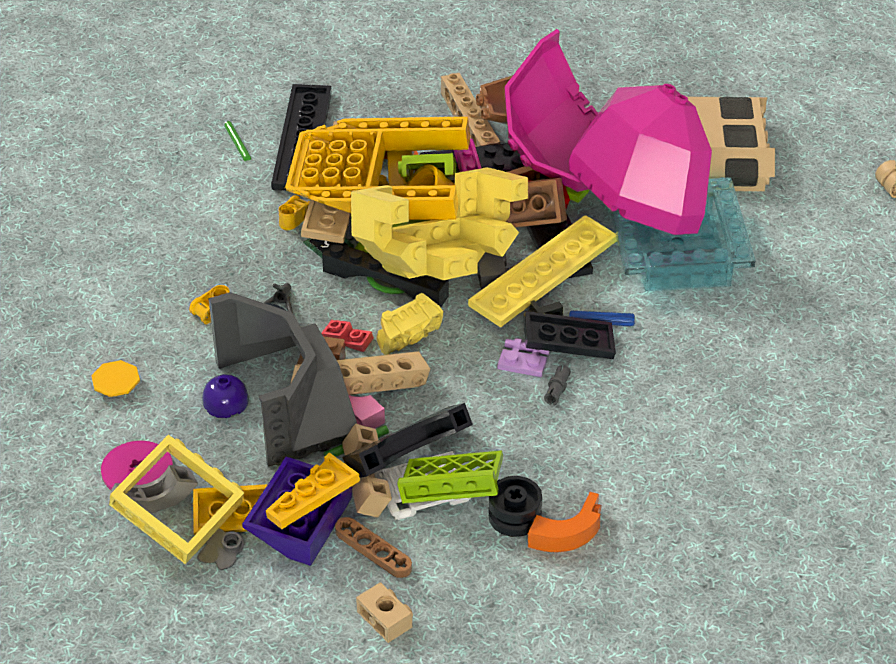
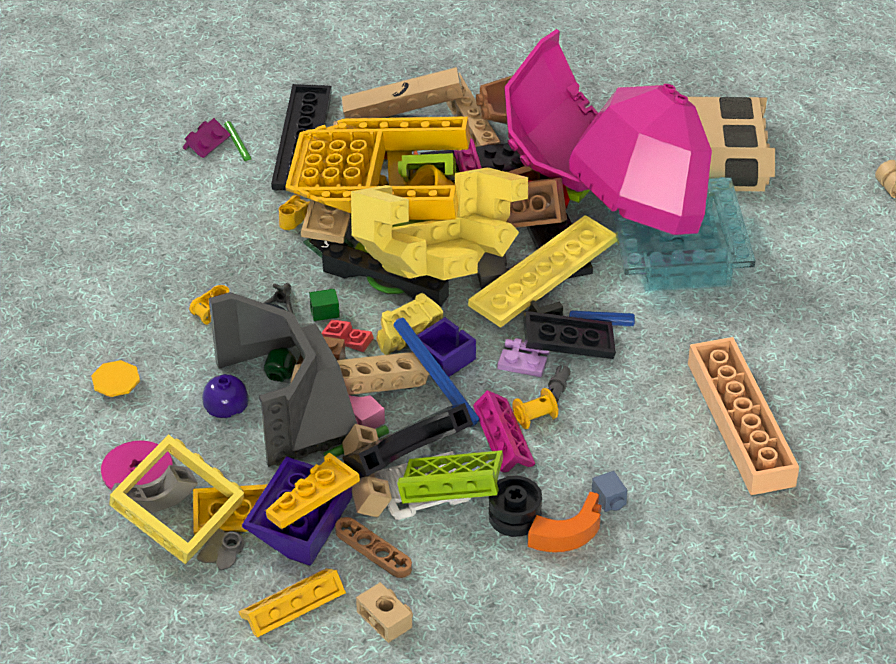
none -> magenta bracket [182,118,231,158]
none -> yellow fence [238,568,346,637]
none -> dark green head [264,348,296,382]
none -> green panel [309,289,340,321]
none -> tan brick [342,67,464,119]
none -> blue axle [393,317,480,427]
none -> dark purple piece [417,317,476,377]
none -> dark pink fence [473,390,535,473]
none -> yellow hose [512,388,558,429]
none -> sand blue brick [592,471,628,512]
none -> light nougat brick [688,337,799,495]

